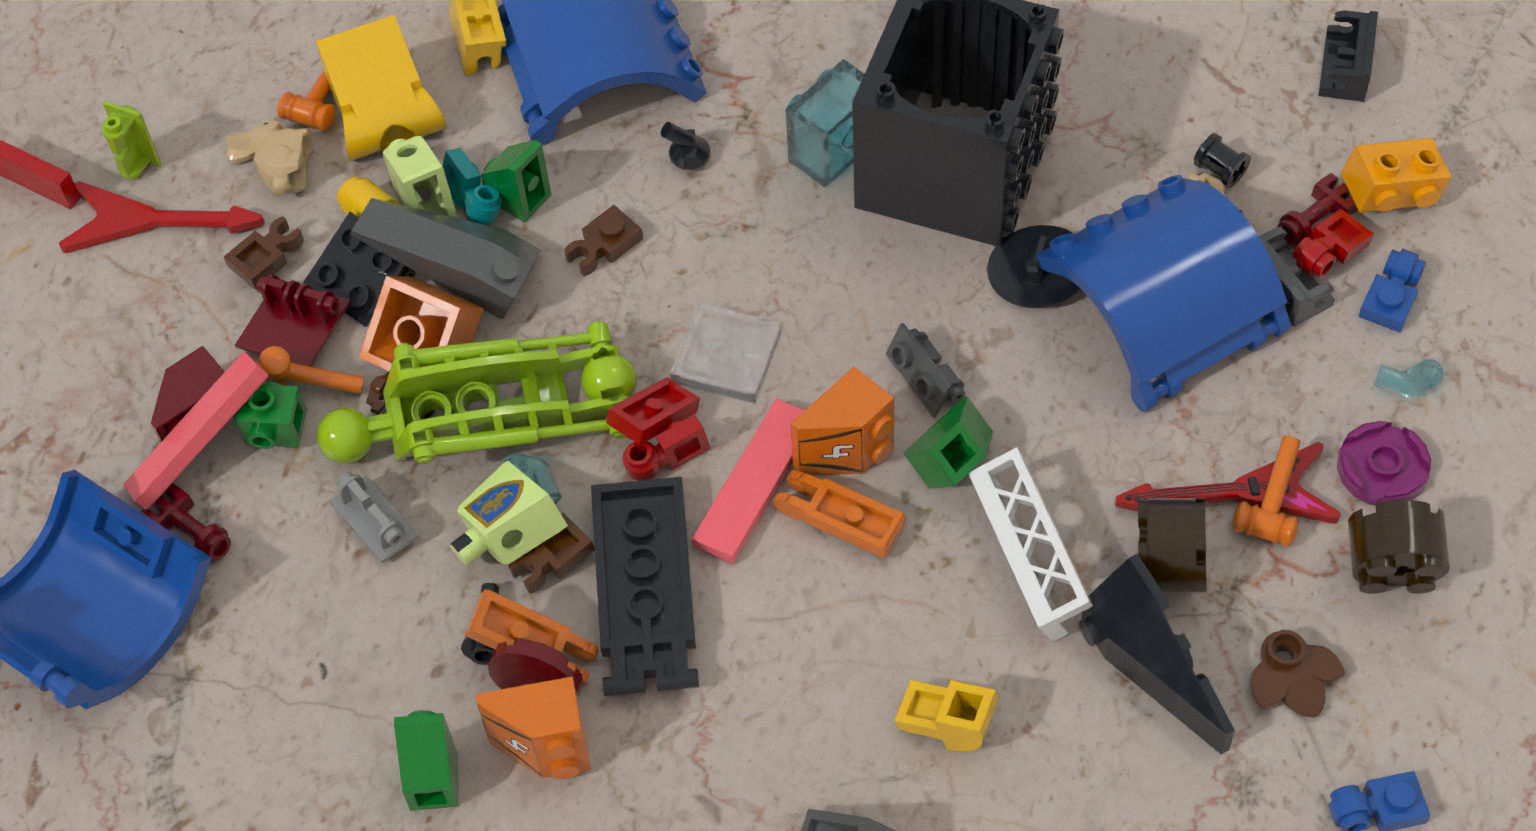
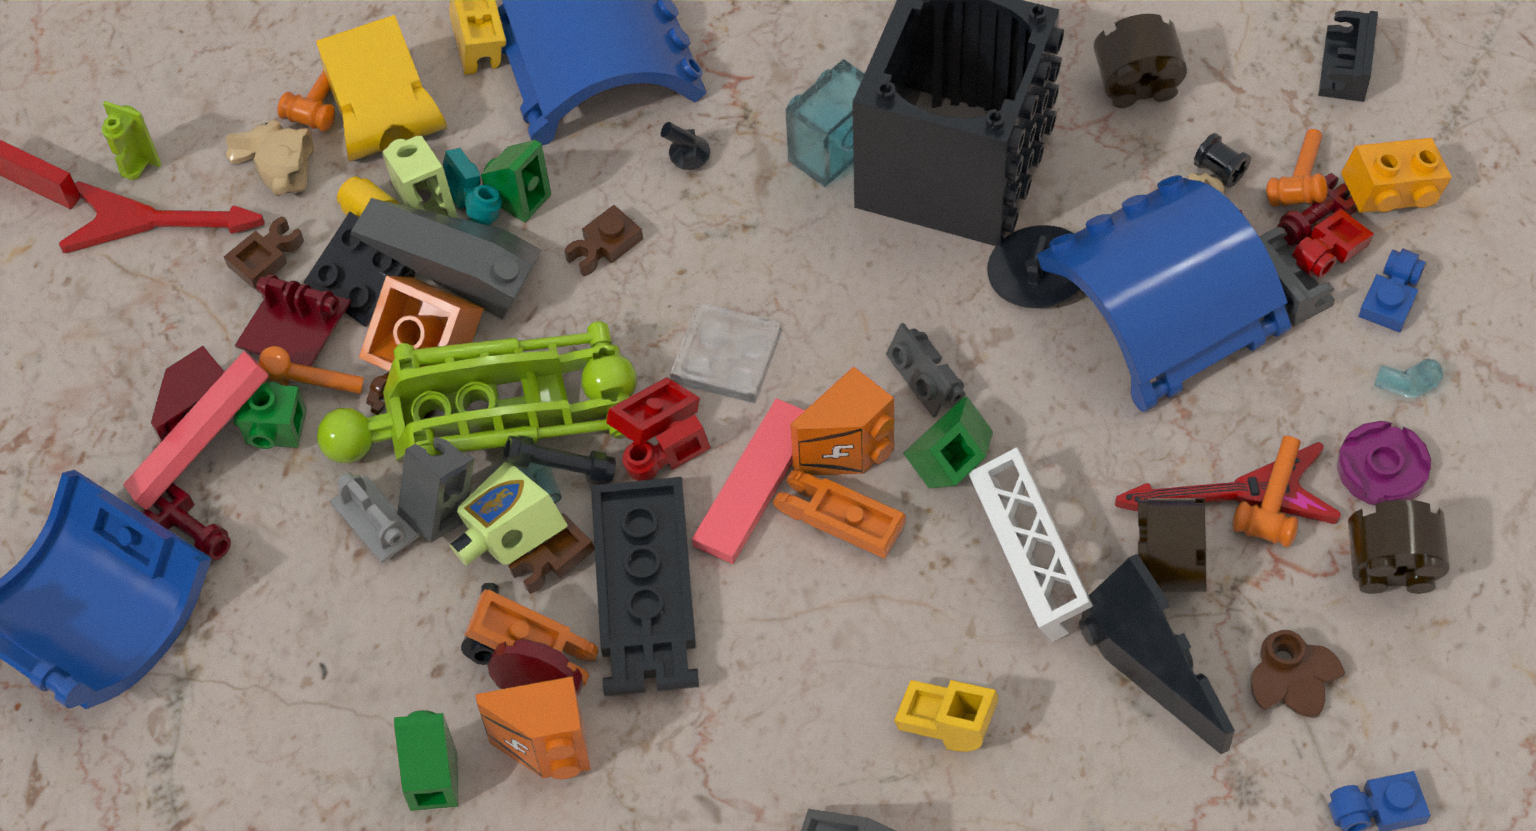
none -> dark grey hinge [397,437,474,543]
none -> black bar [503,435,616,484]
none -> dark brown brick [1093,14,1187,108]
none -> orange piece [1266,129,1328,207]

